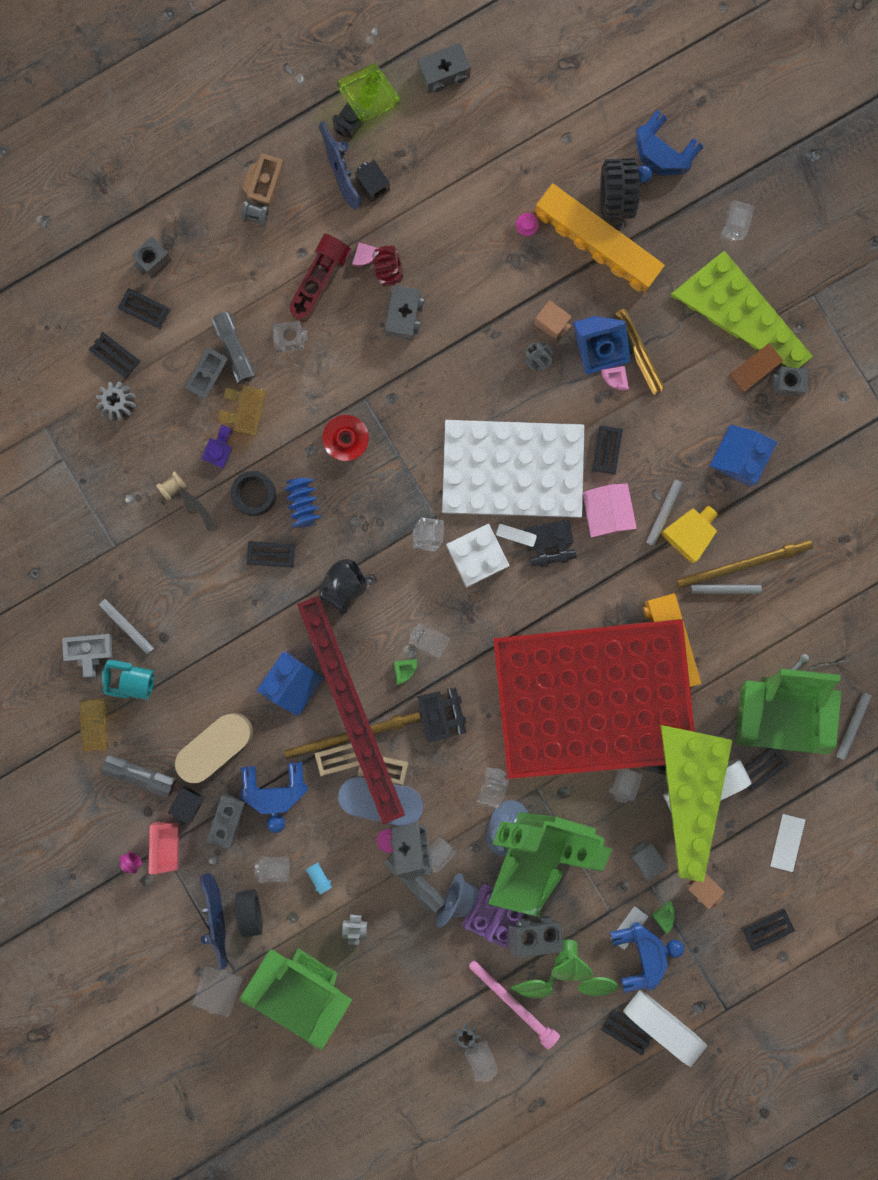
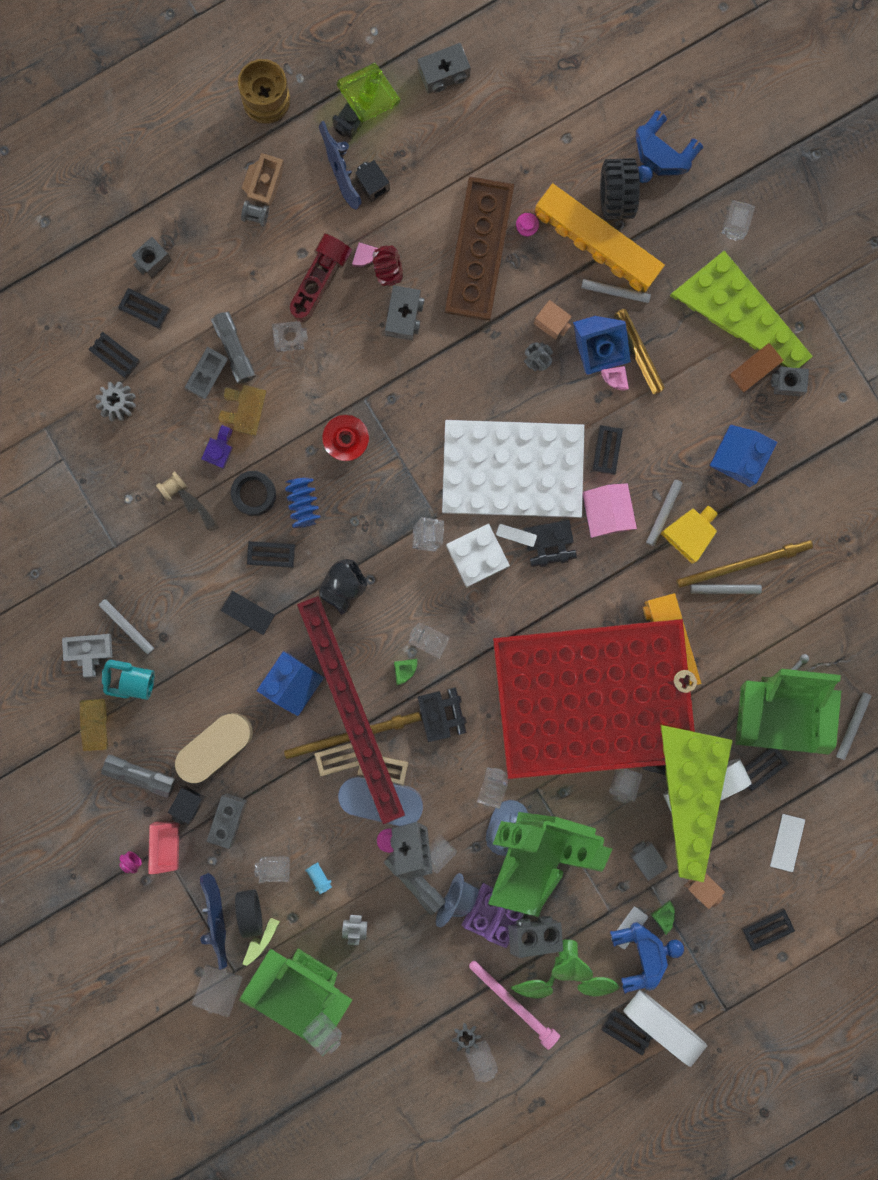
blue connector [239,762,308,833] -> none
none -> black slope [220,590,275,635]
none -> pearl gold wheel [238,59,290,124]
none -> yellowish green slope [242,918,280,966]
none -> clear brick [303,1012,342,1057]
none -> reddish brown plate [445,176,514,321]
none -> light grey bar [581,279,651,303]
none -> tan bush [674,670,697,693]

